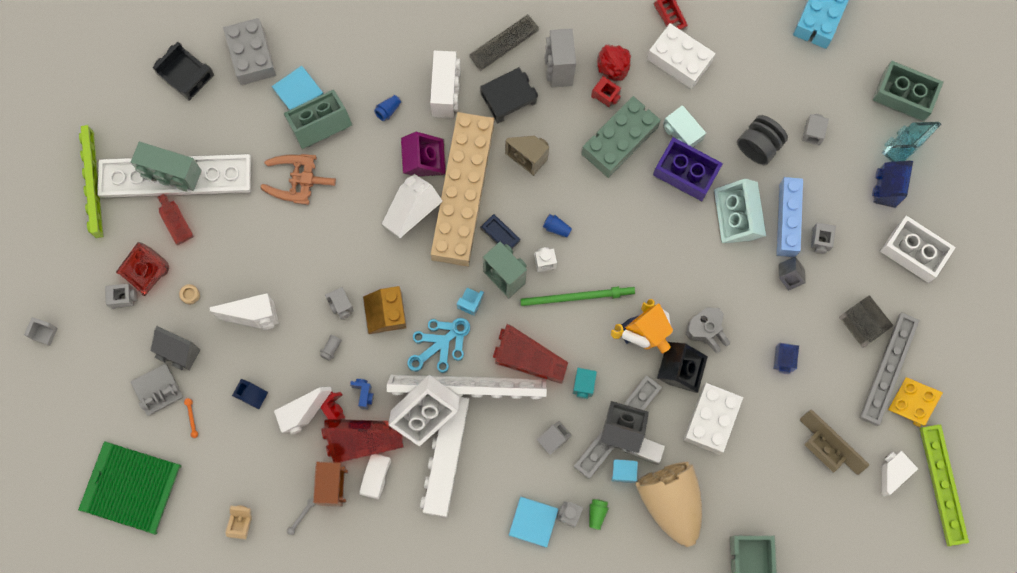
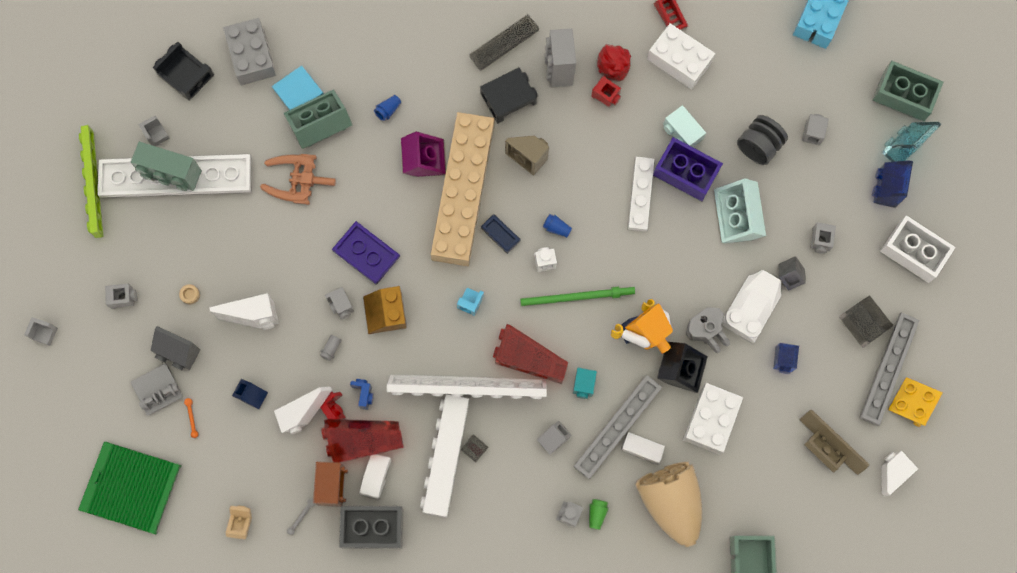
clear red slope [116,242,169,296] -> none
clear red hinge [157,194,194,246] -> none
white slope [382,174,443,238] -> none
white brick [389,375,459,447] -> none
medium azure plant [407,318,470,373] -> none
white brick [430,51,461,118] -> none
sand green brick [483,242,527,298] -> none
medium azure tile [509,497,558,548] -> none
sand green piece [581,96,661,178] -> none
dark grey slope [600,401,649,453] -> none
medium azure panel [611,460,638,483] -> none
light blue brick [776,177,803,257] -> none
lime plate [919,424,969,546] -> none
none -> light grey panel [138,116,170,146]
none -> dark purple tile [332,221,400,285]
none -> dark grey brick [339,506,403,549]
none -> clear smoke tile [461,434,489,462]
none -> white plate [628,157,654,232]
none -> white slope [722,270,782,343]

